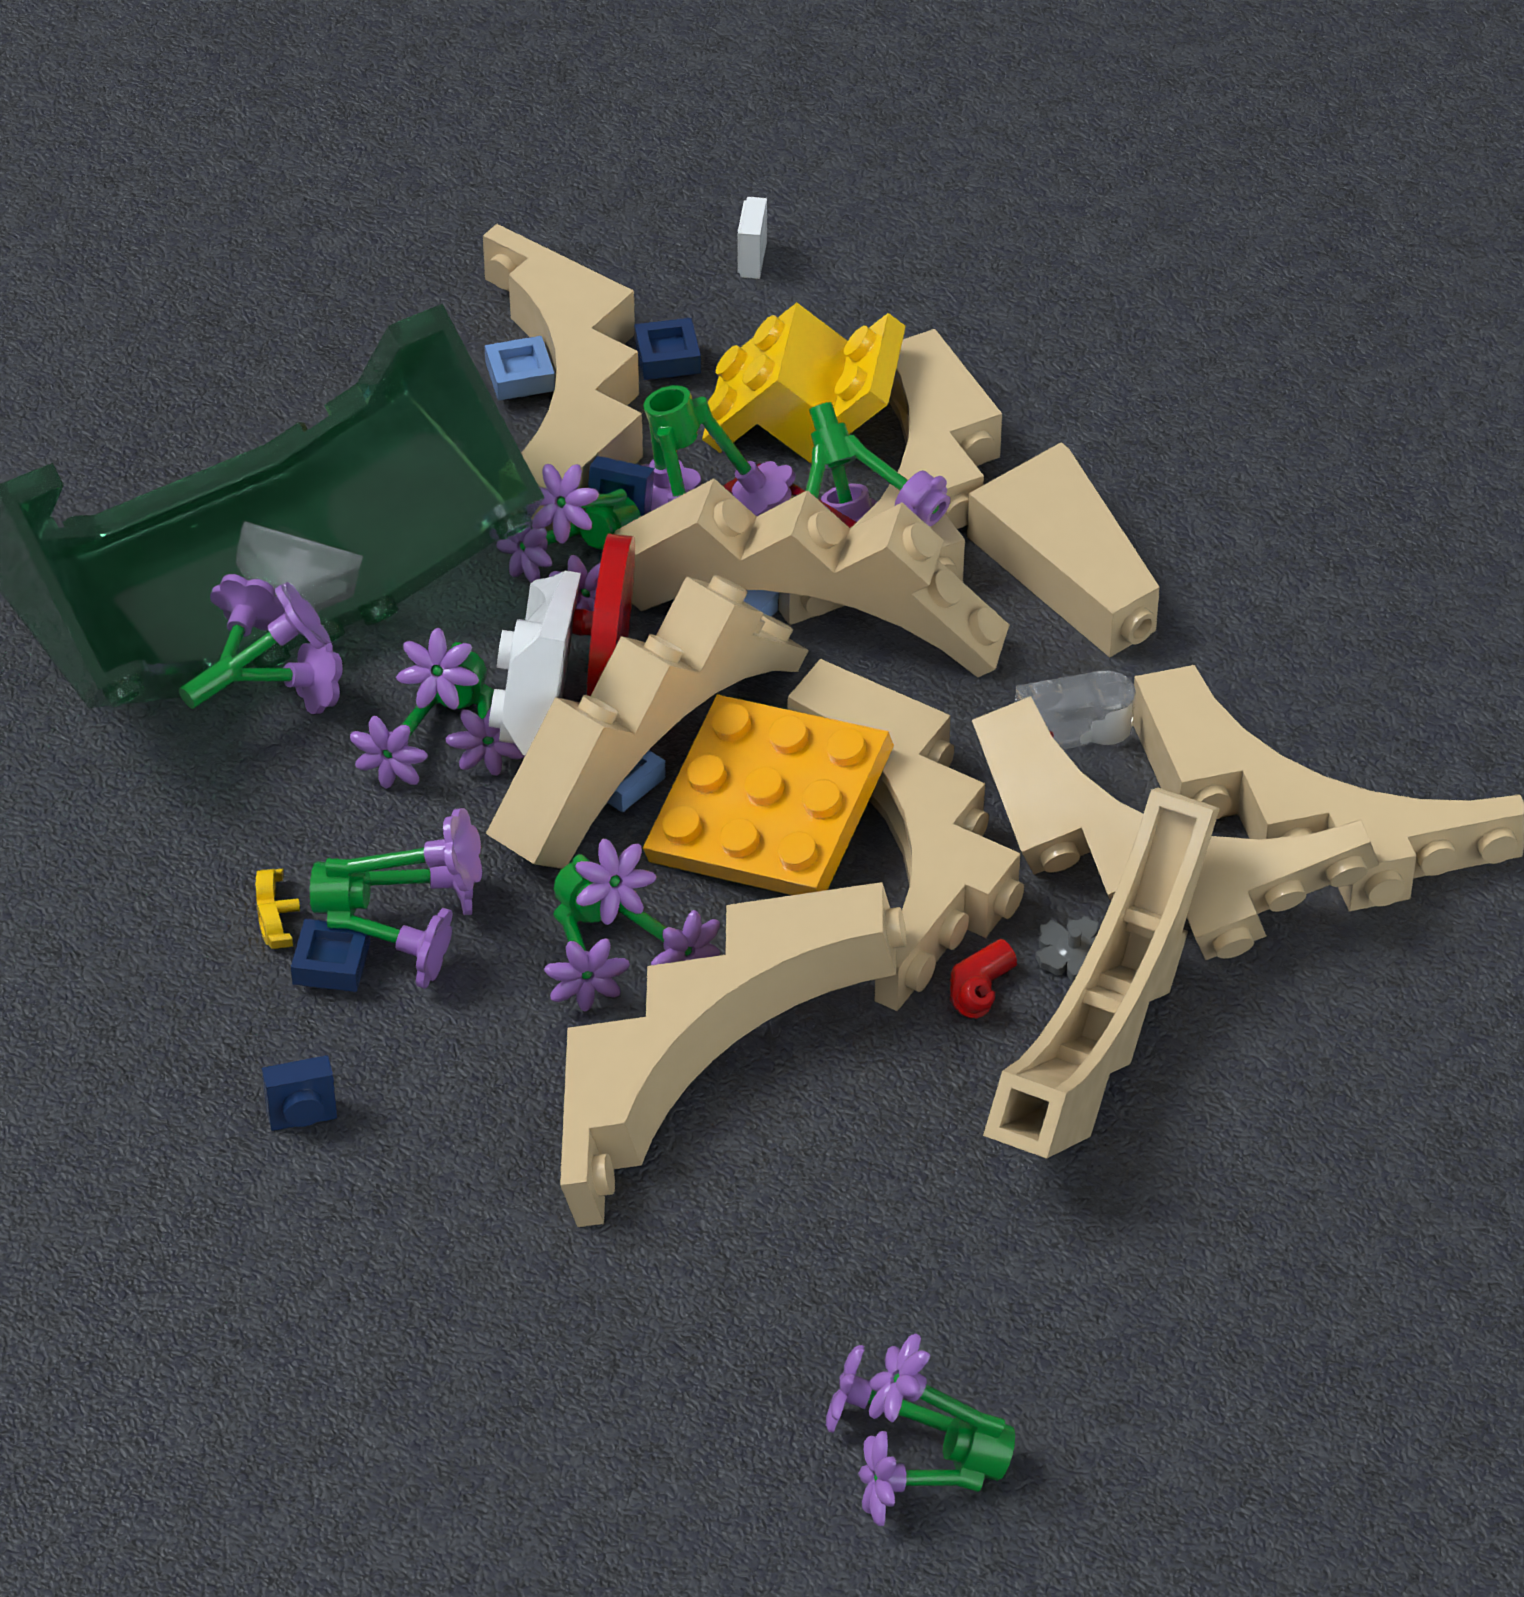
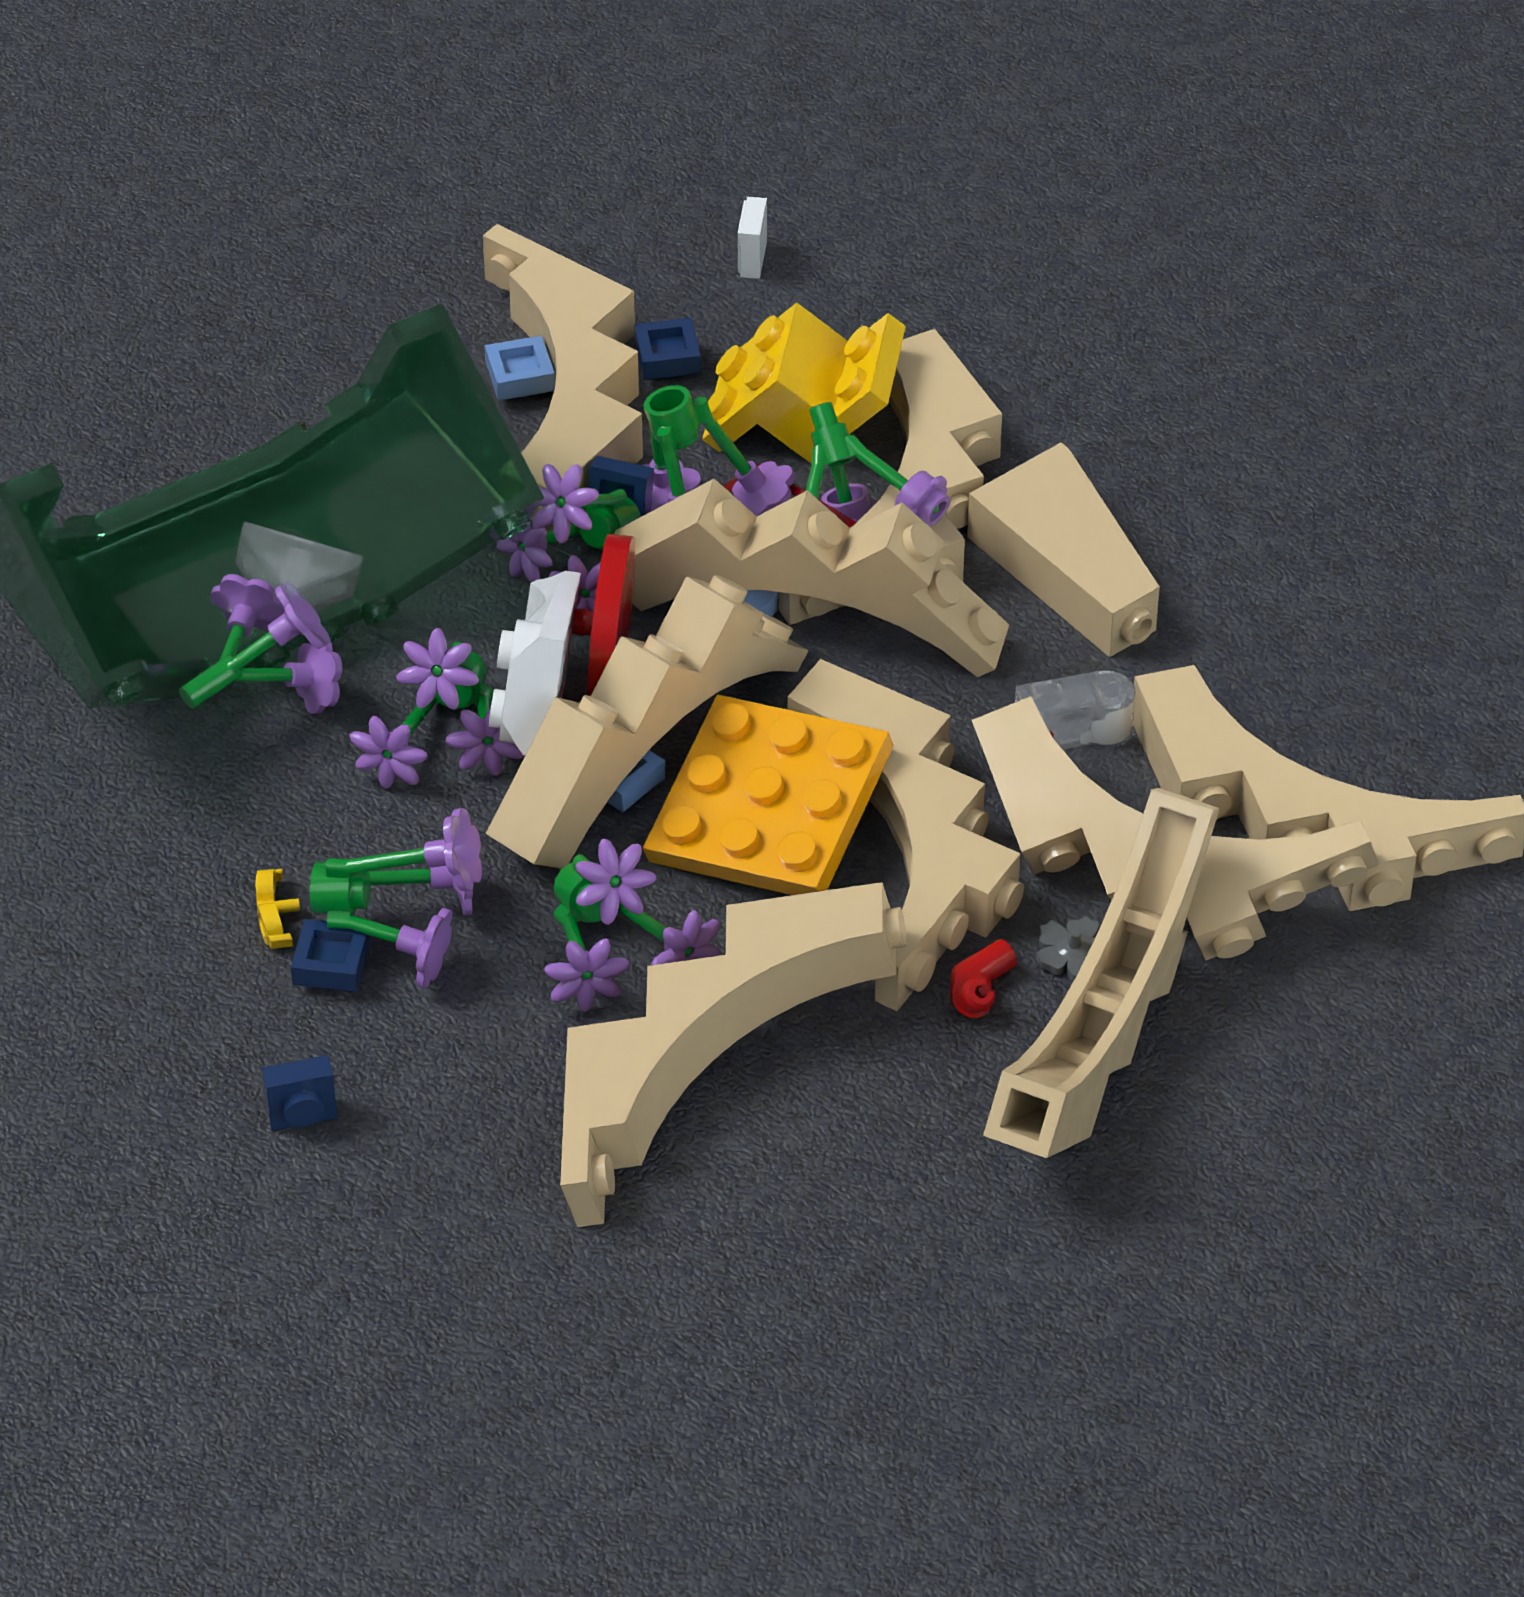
plant [826,1334,1015,1526] -> none

